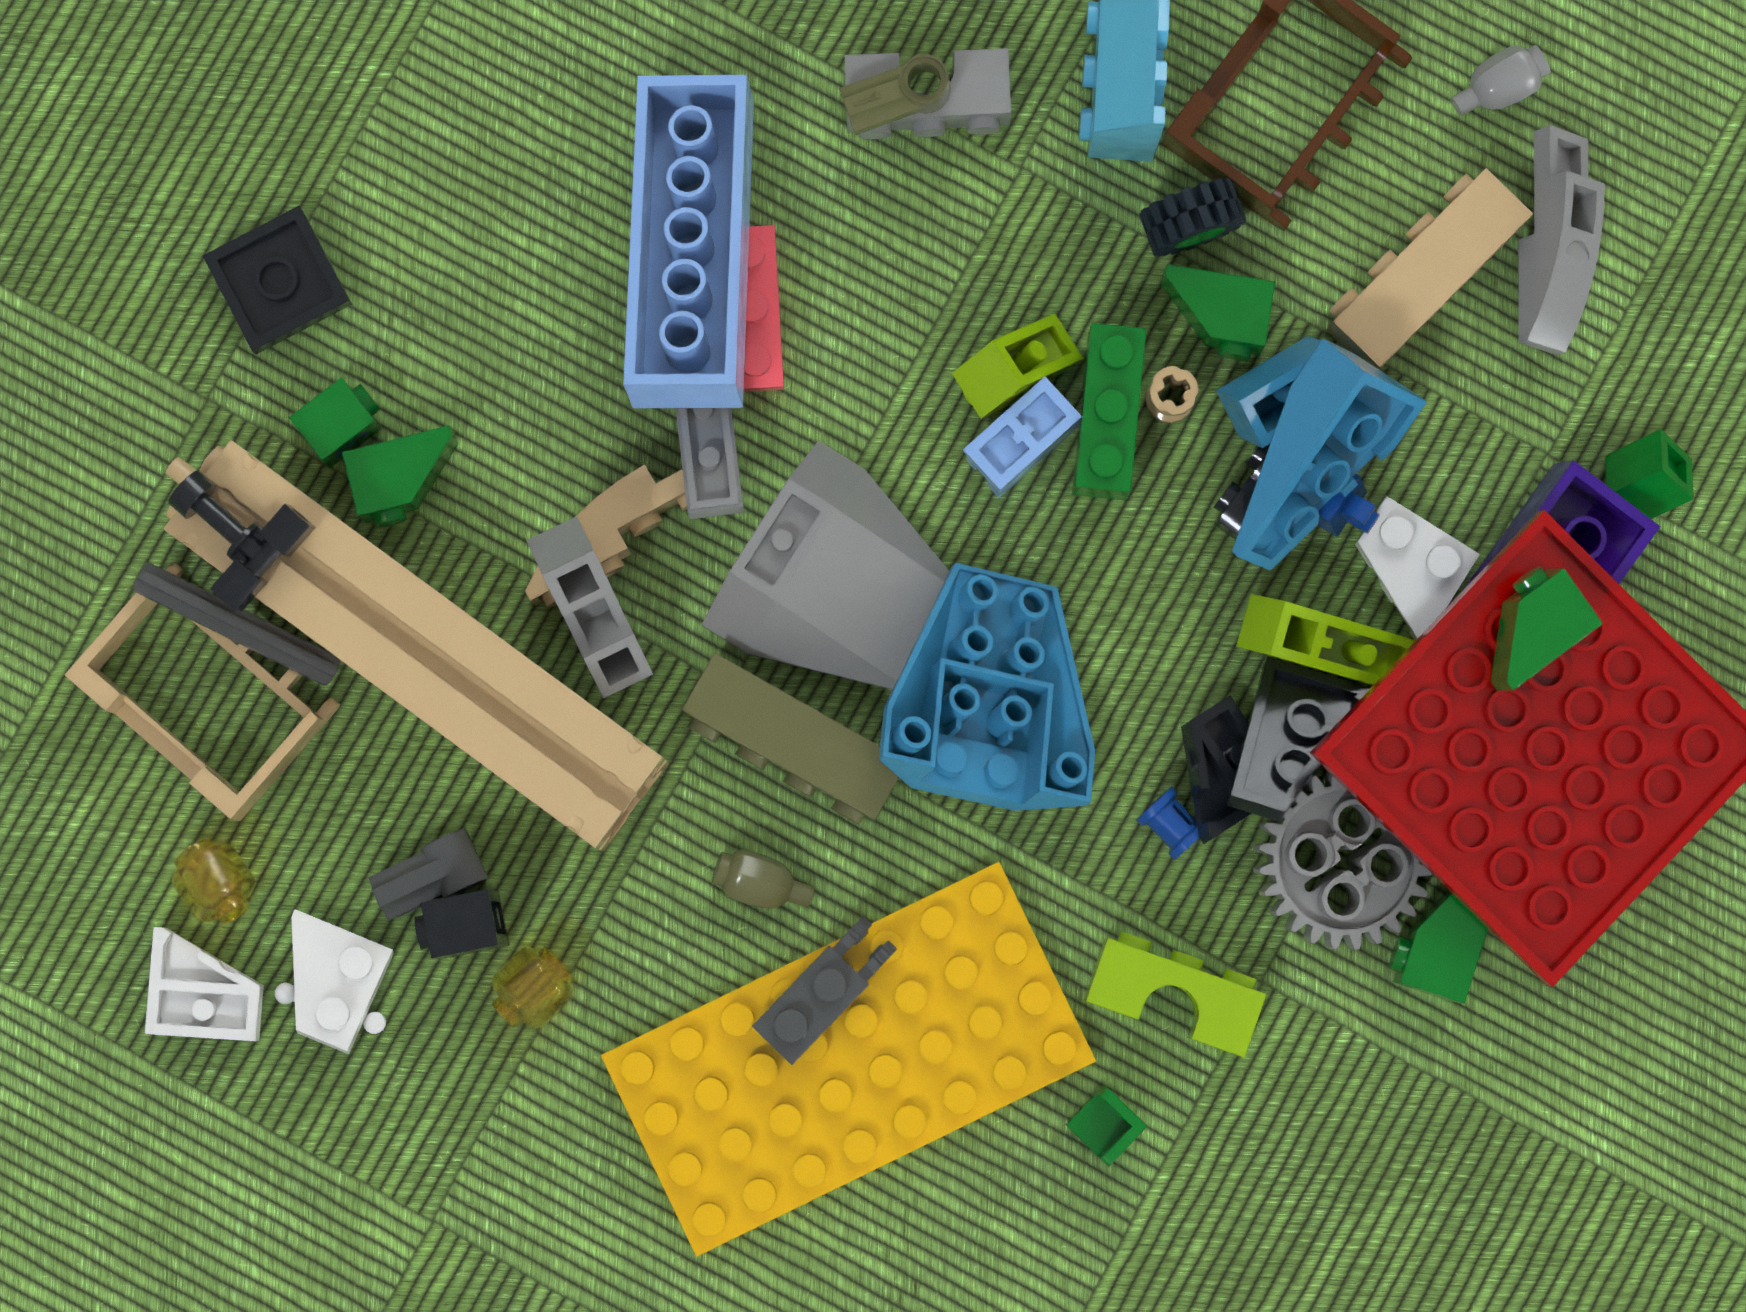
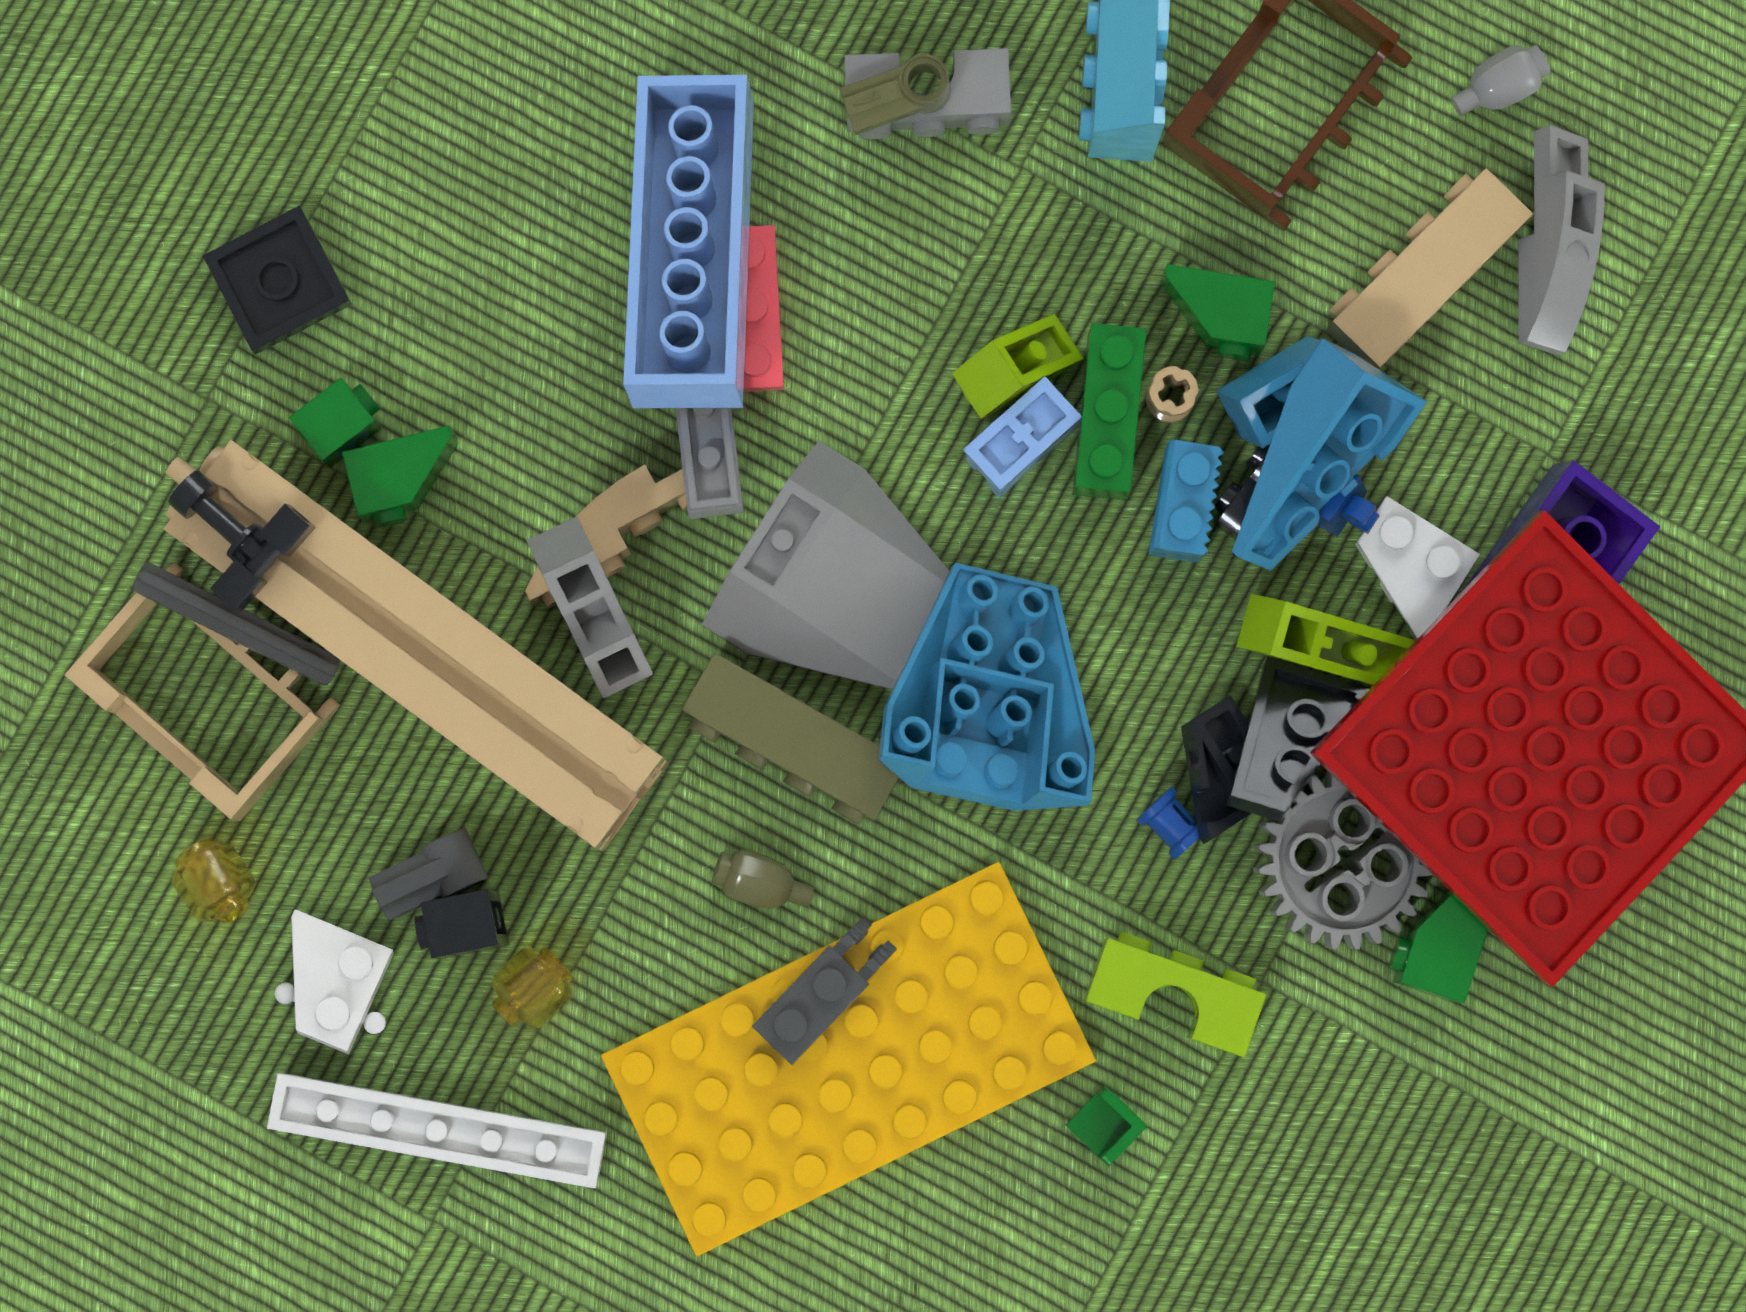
white wing [145,927,264,1041] -> none
black wheel [1139,178,1246,257] -> none
green slope [1491,566,1603,691] -> none
green panel [1605,429,1694,519] -> none
none -> white plate [267,1073,607,1188]
none -> dark azure brick [1149,440,1224,563]

